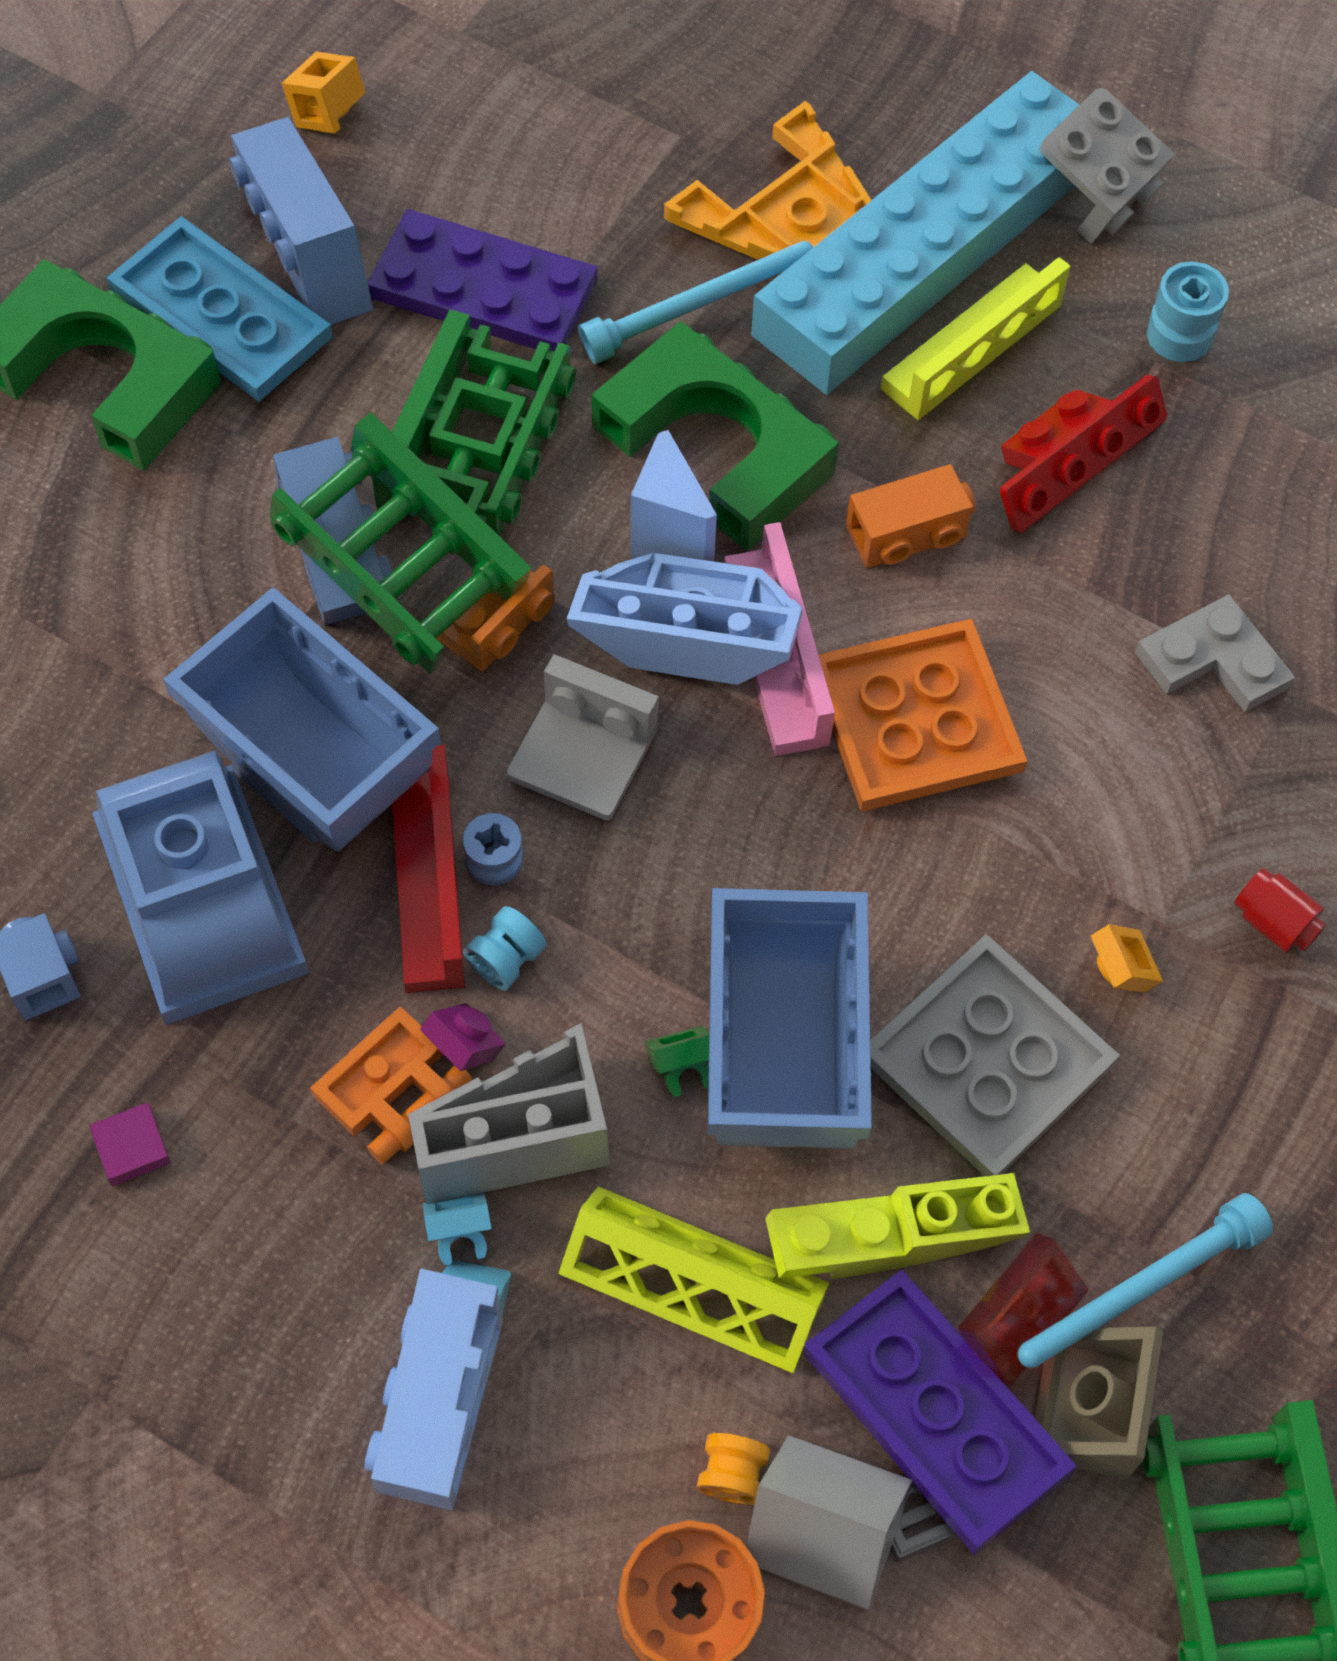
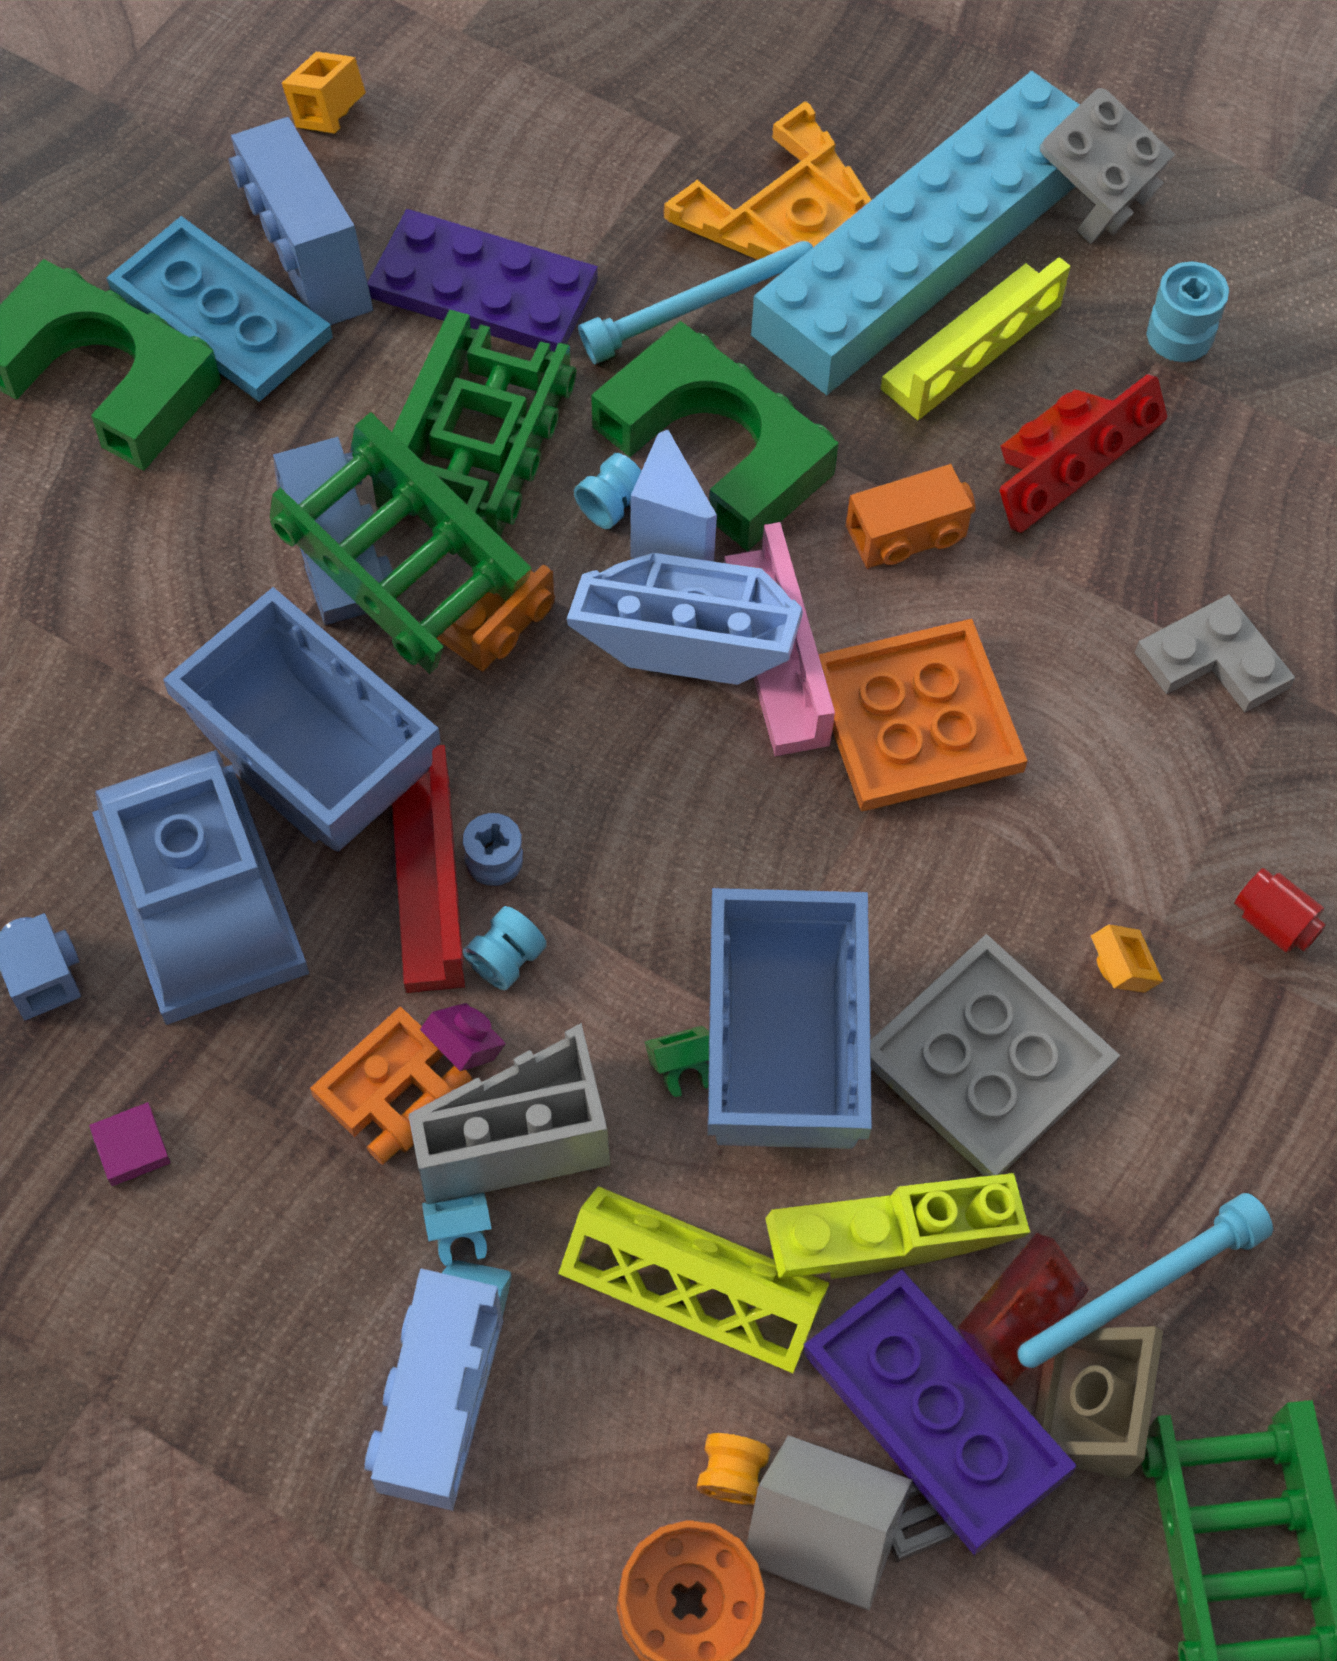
light grey bracket [507,654,659,820] -> none
none -> medium azure wheel [574,453,642,529]

